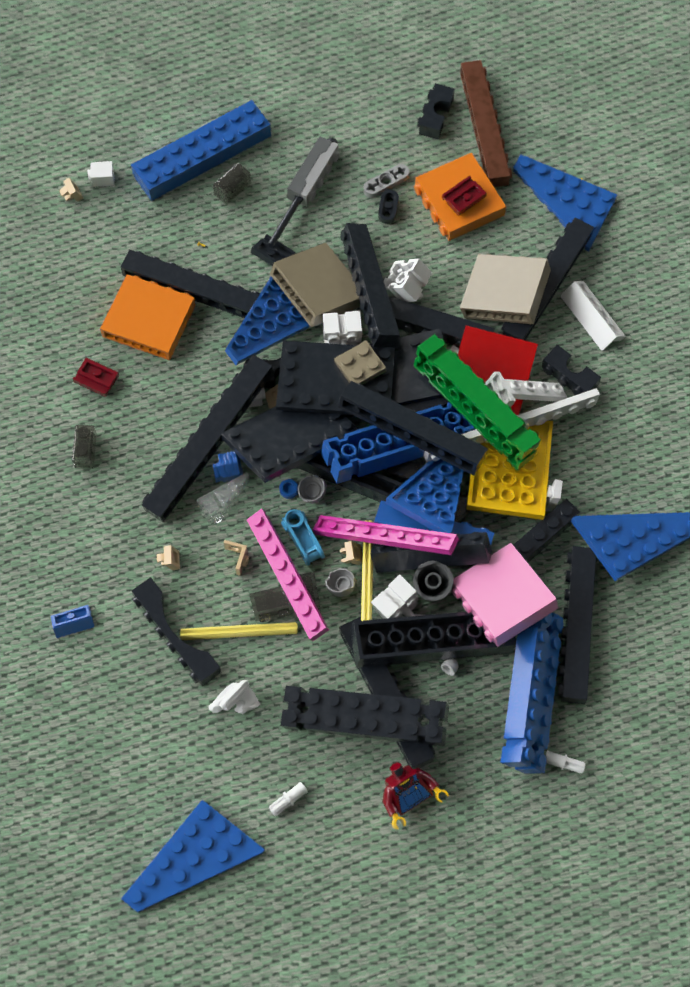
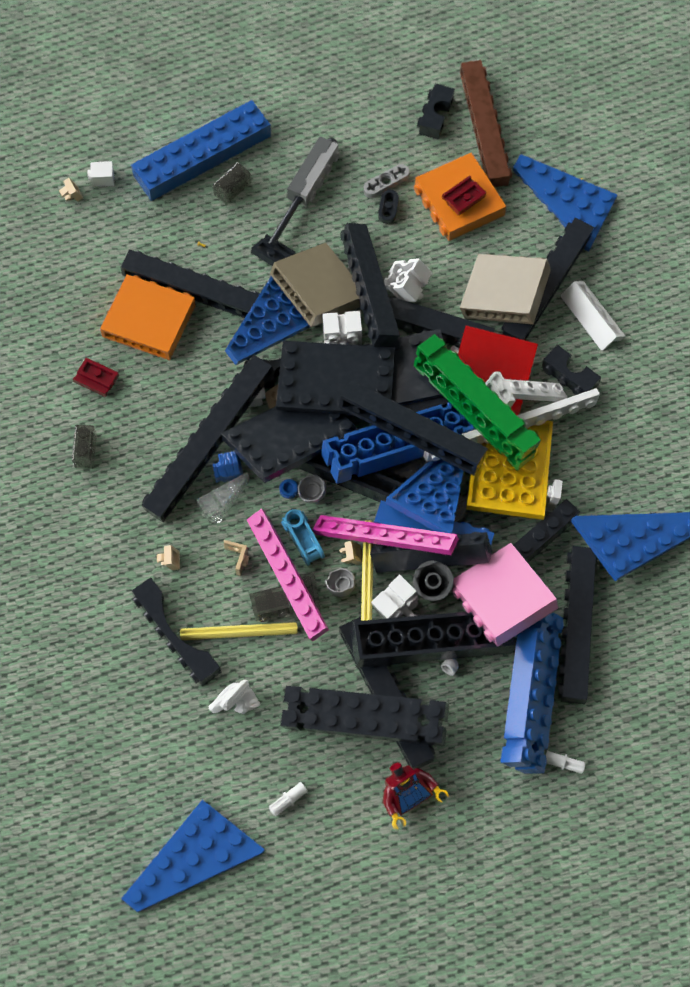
blue slope [51,605,94,638] -> none
dark tan plate [334,341,386,385] -> none

